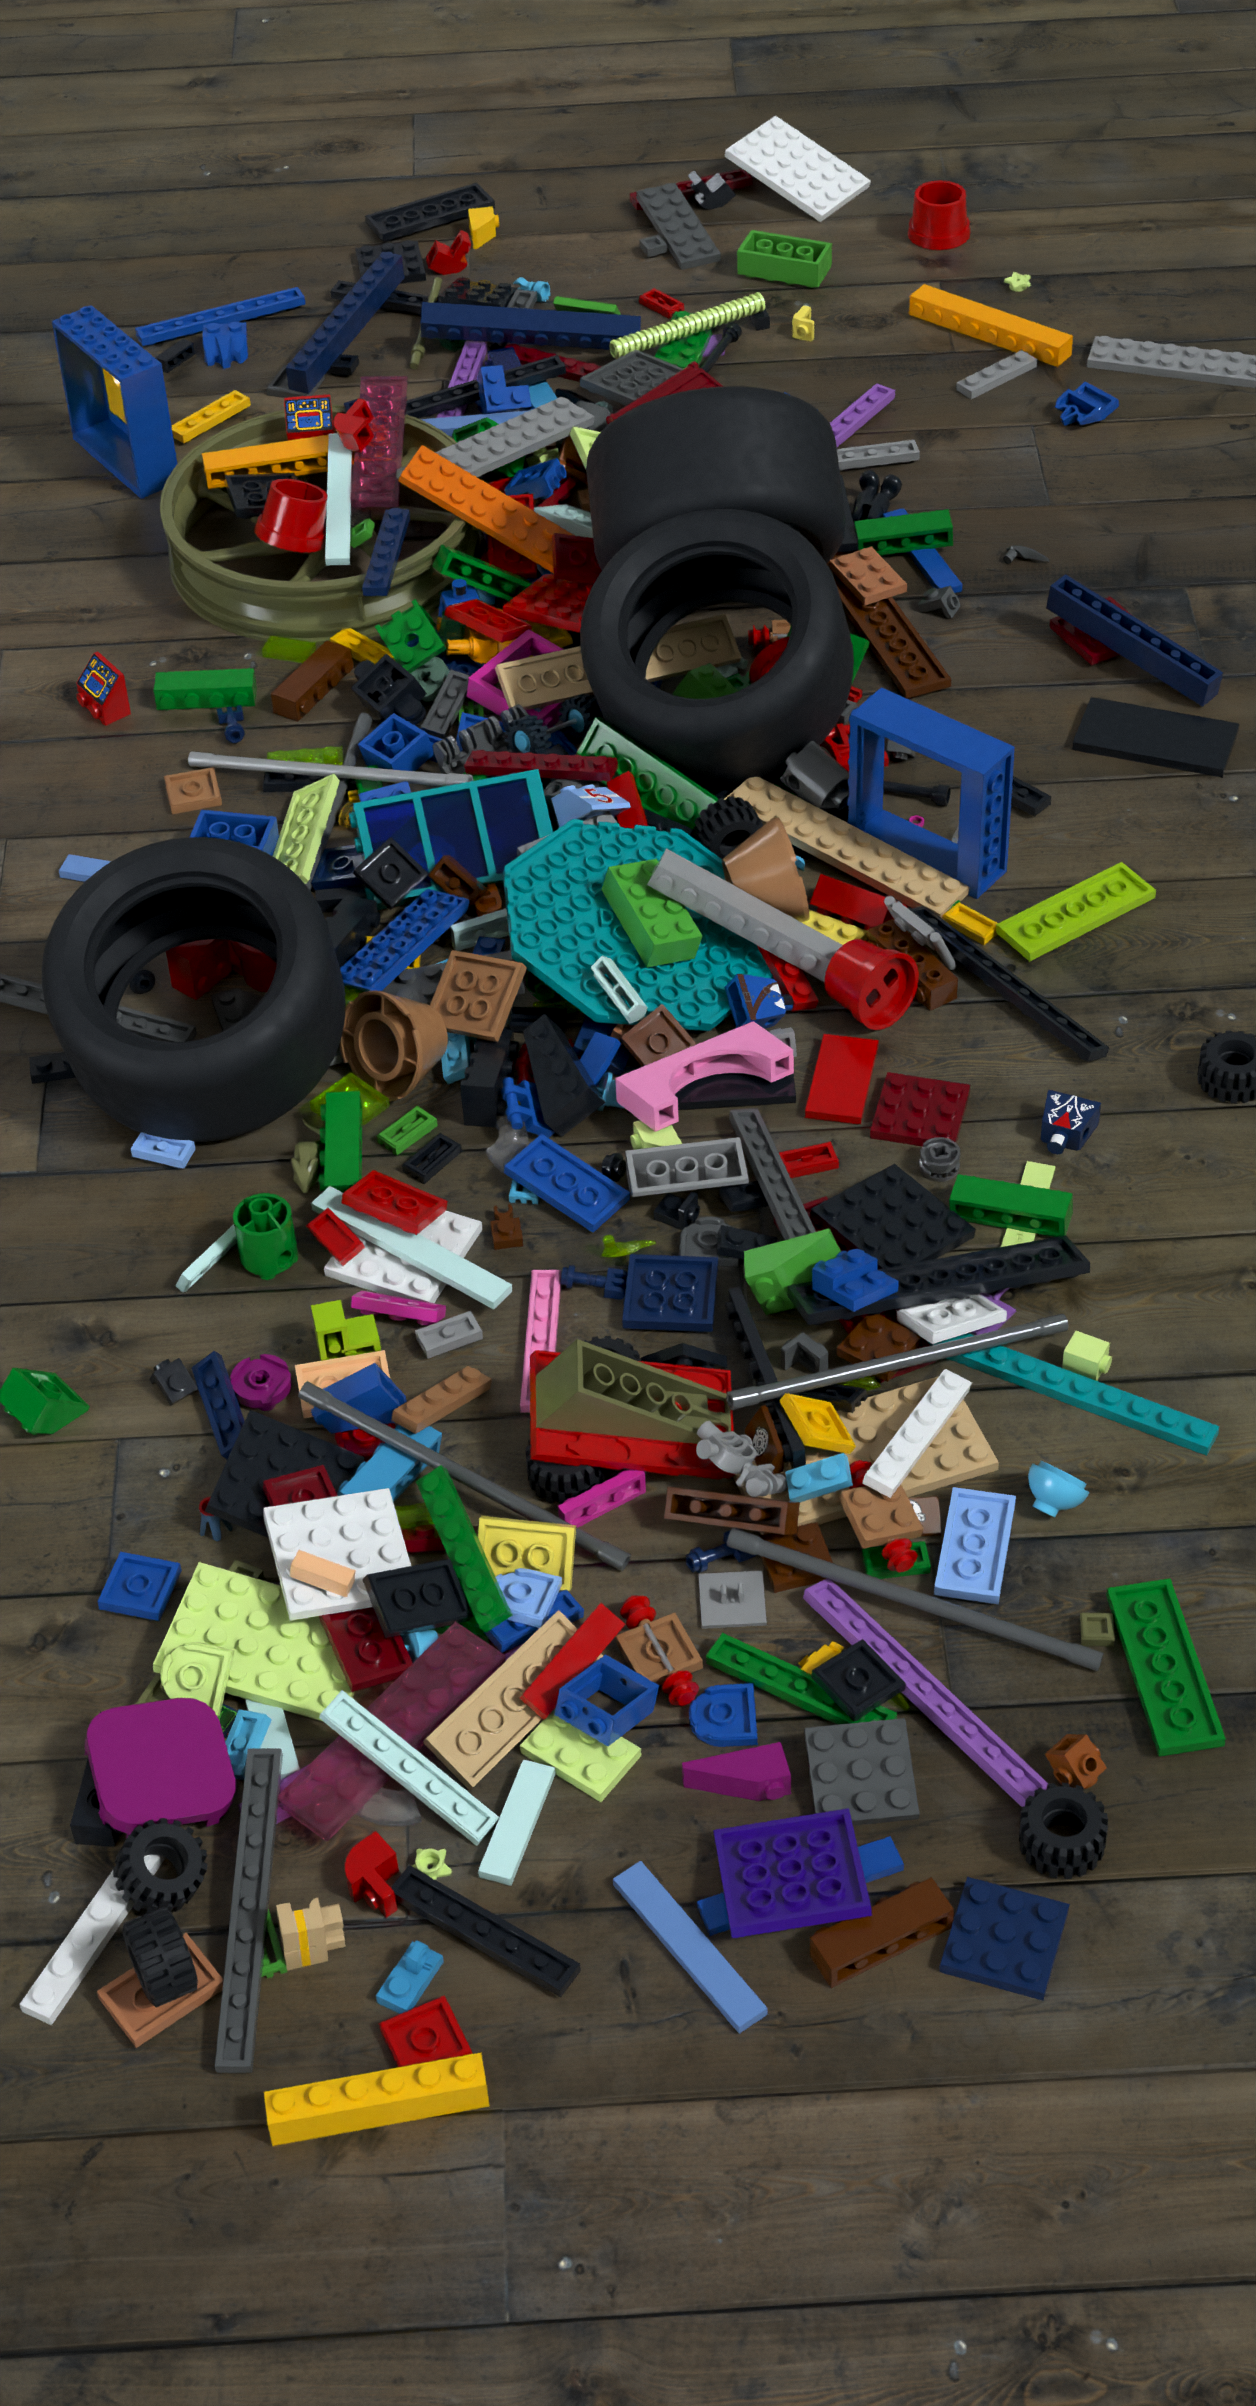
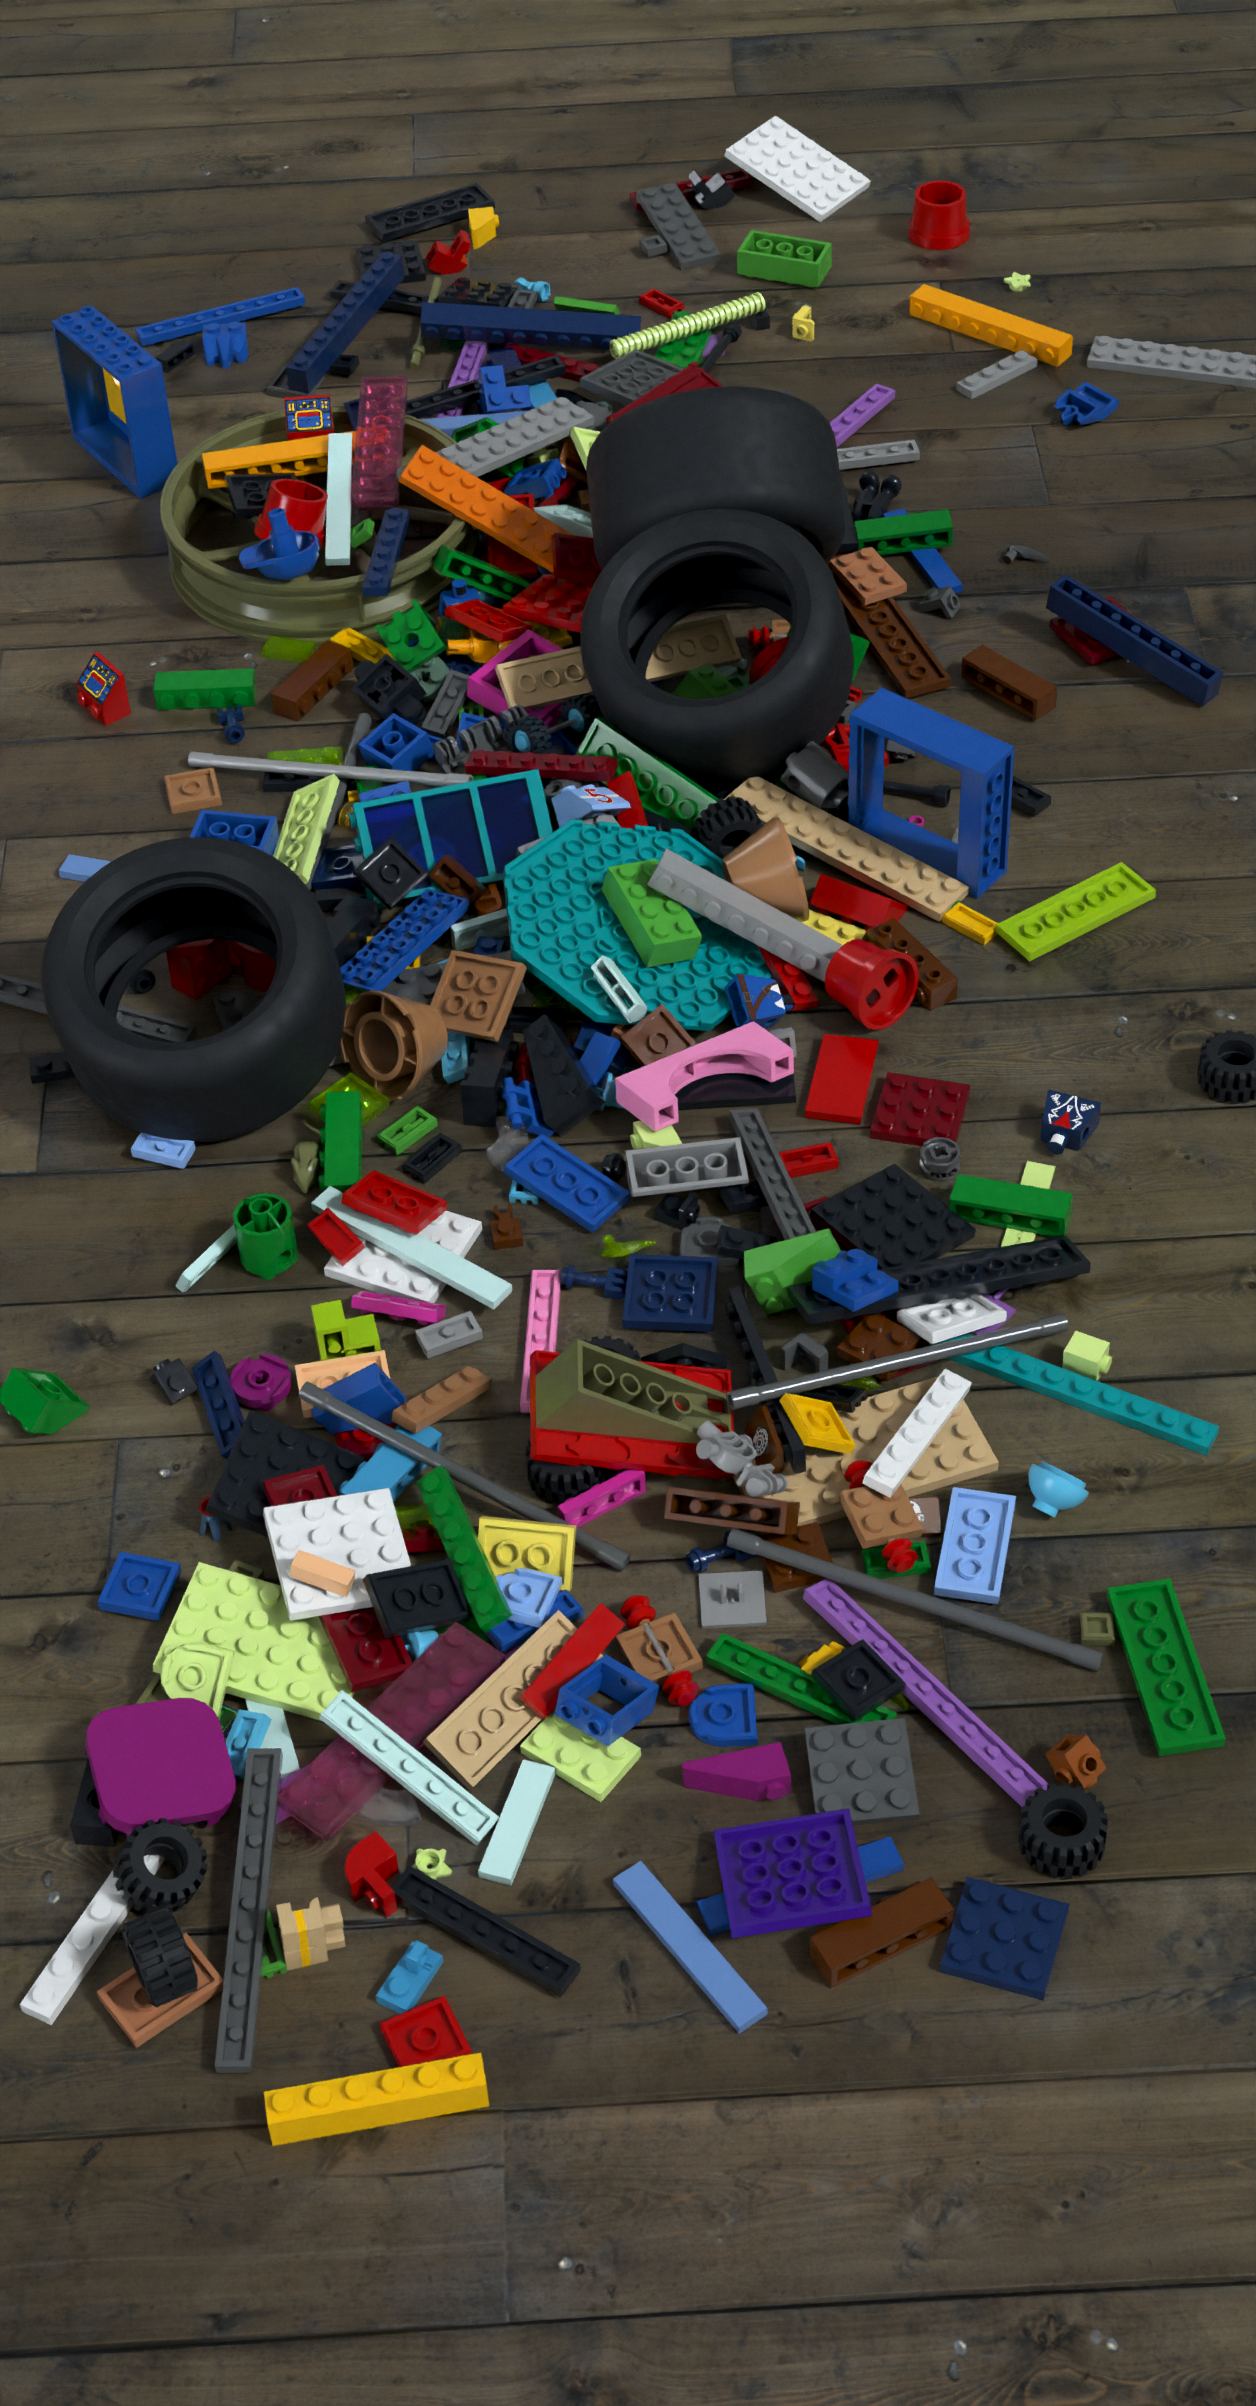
yellow plate [172,390,251,443] -> none
red brick [334,398,374,452] -> none
medium azure plate [785,1453,853,1502] -> none
light grey plate [884,896,956,970] -> none
black plate [909,906,1109,1062] -> none
black tile [1072,697,1240,778] -> none
none -> blue piece [239,508,320,580]
none -> reddish brown brick [961,645,1057,720]

